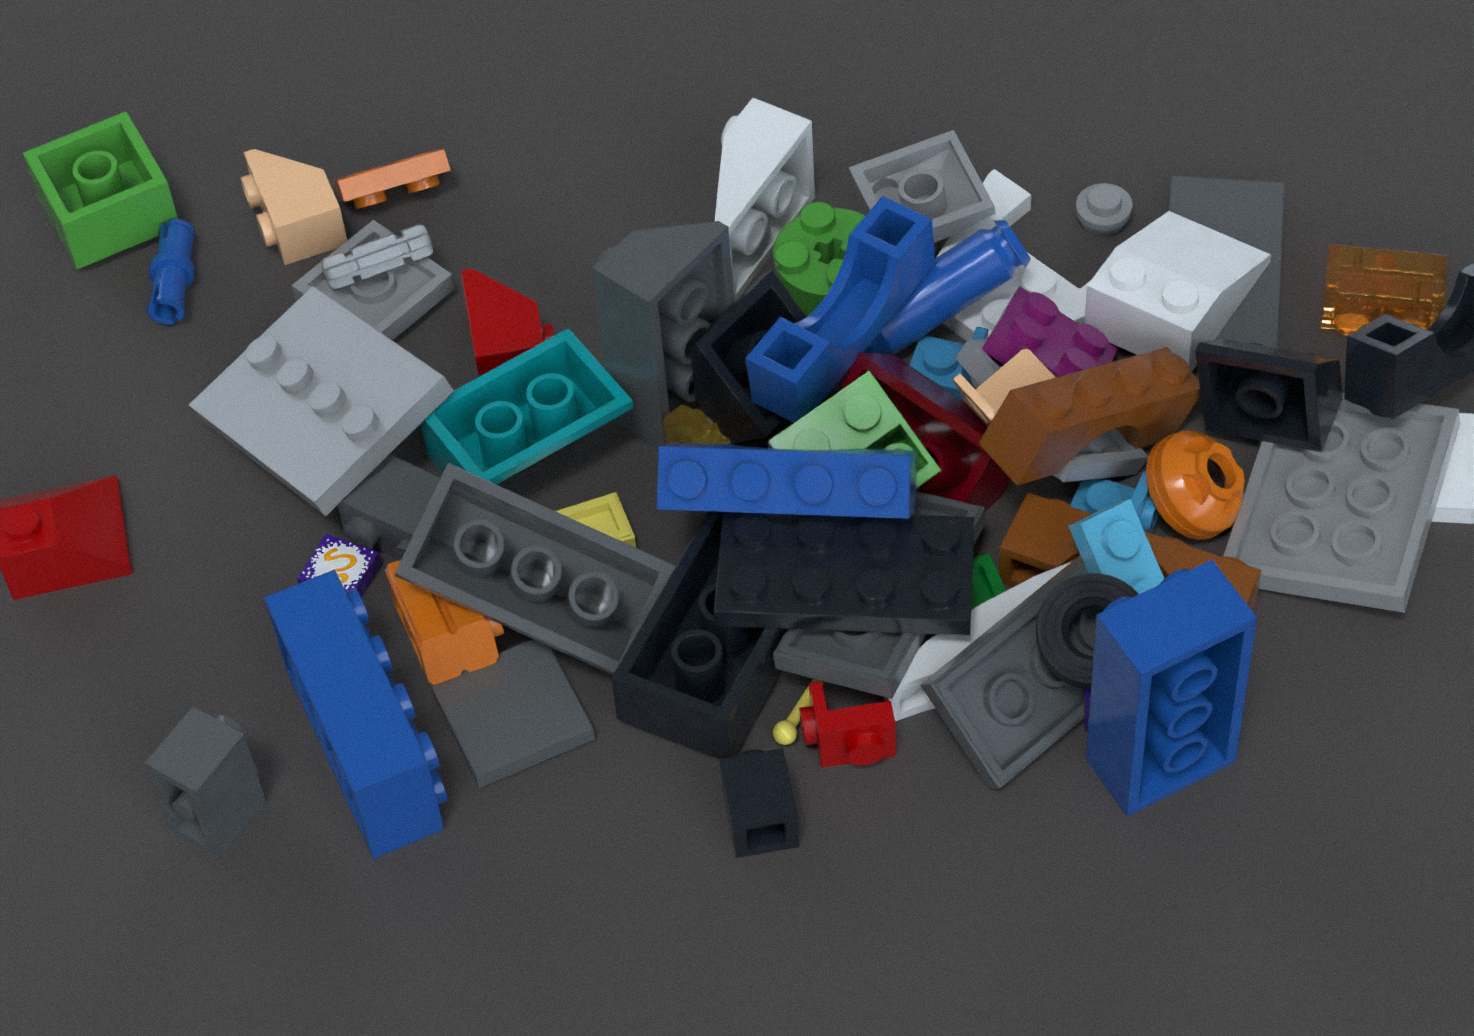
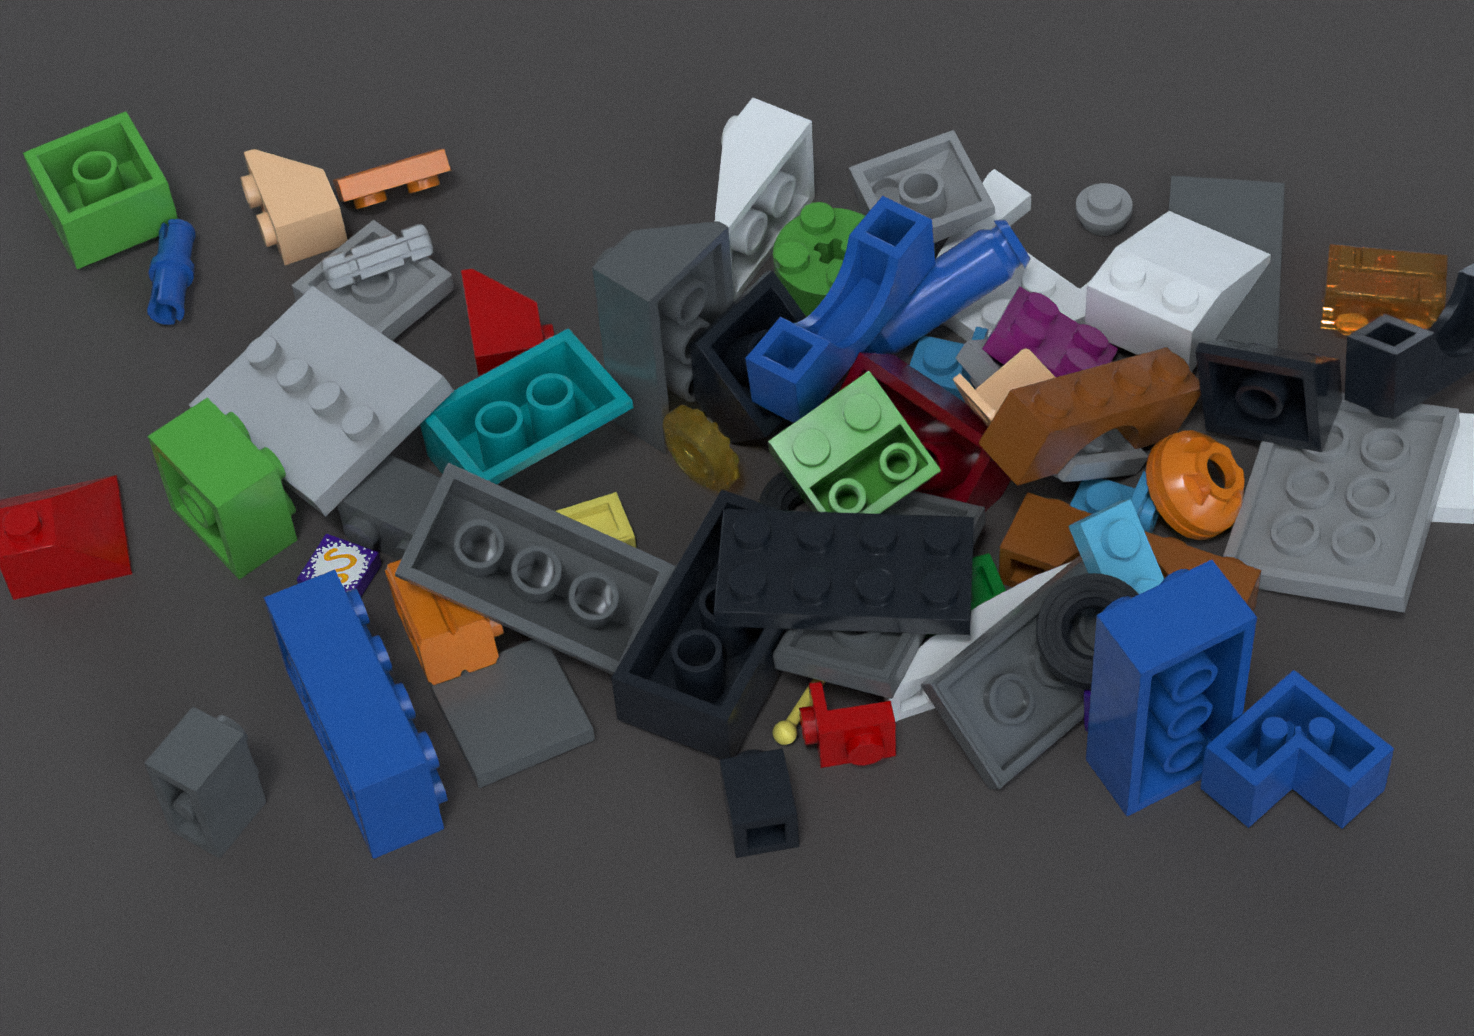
blue arch [657,442,917,519] -> none
none -> bright green brick [148,397,297,580]
none -> blue brick [1200,670,1394,829]

